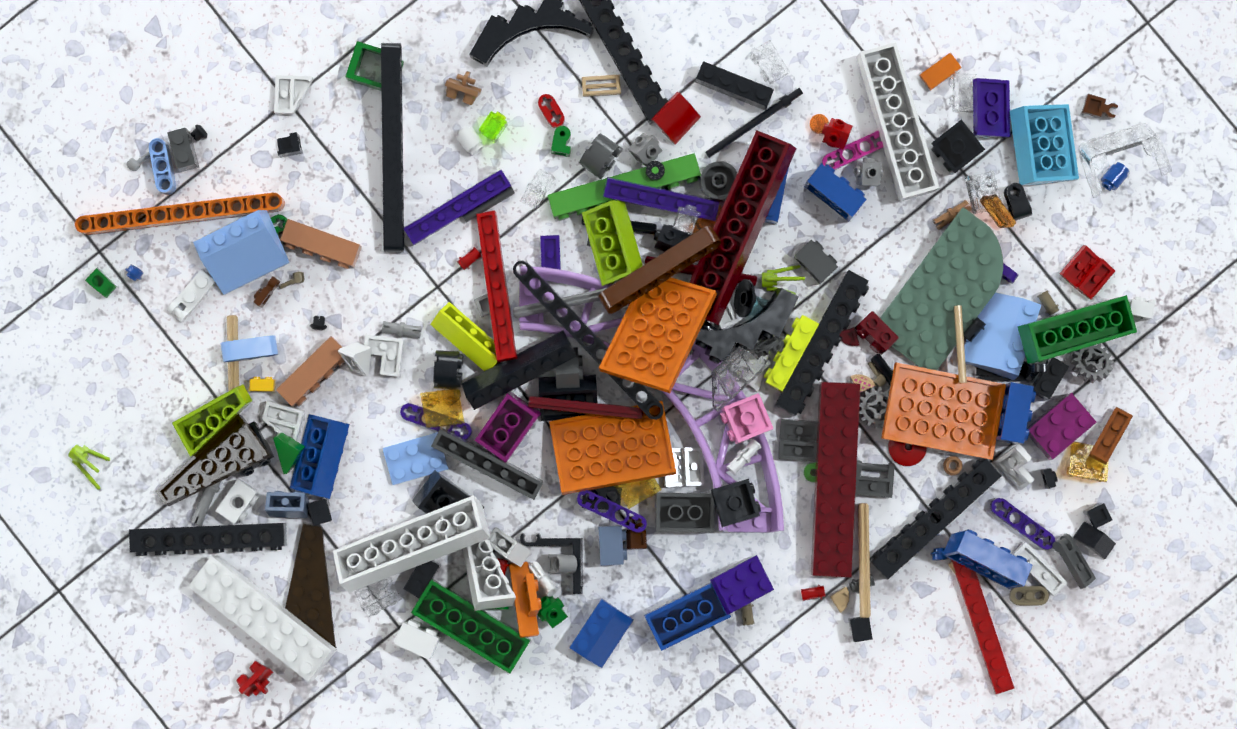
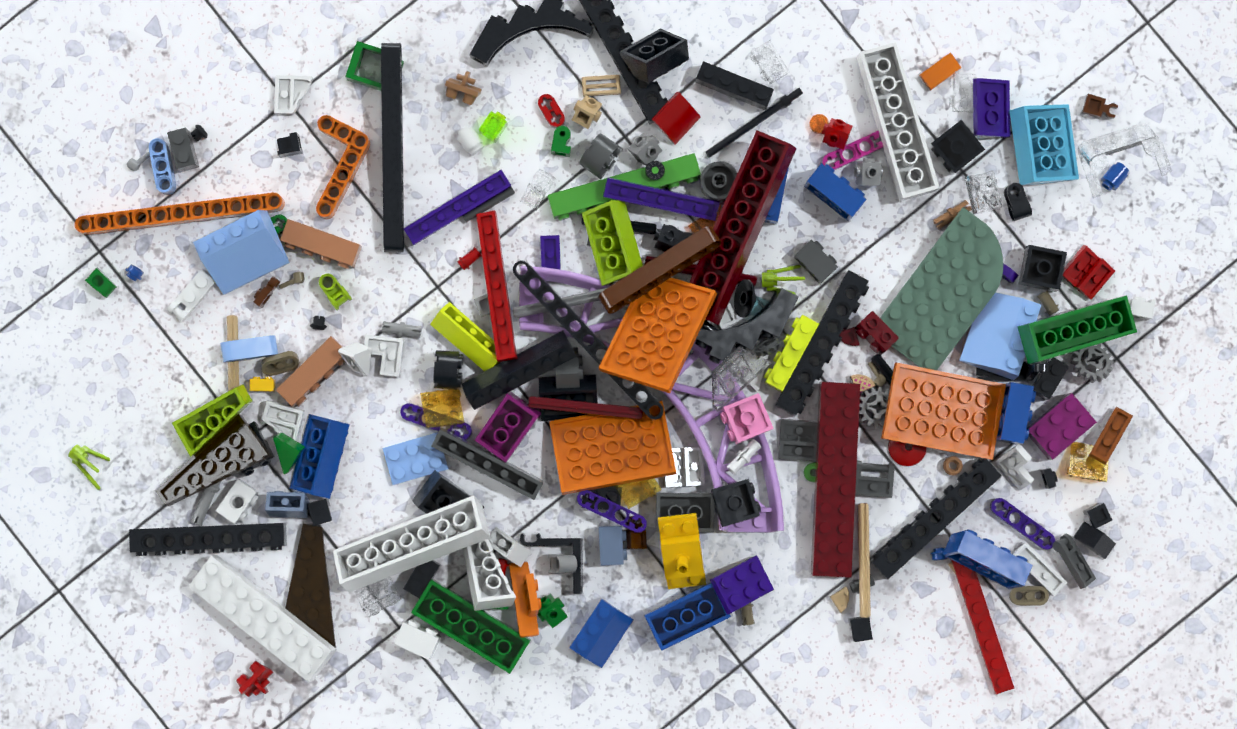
white axle [529,562,558,597] -> none
clear bracket [672,204,701,234] -> none
red pin [801,584,826,601] -> none
tan bar [954,305,967,383] -> none
black pin [963,317,986,342] -> none
clear orange tile [980,195,1016,228] -> none
none -> dark tan plate [261,351,299,376]
none -> orange beam [316,115,371,219]
none -> lime piece [319,273,352,310]
none -> tan brick [572,95,602,129]
none -> black slope [620,28,689,83]
none -> yellow brick [658,513,706,589]
none -> black brick [1018,245,1067,292]

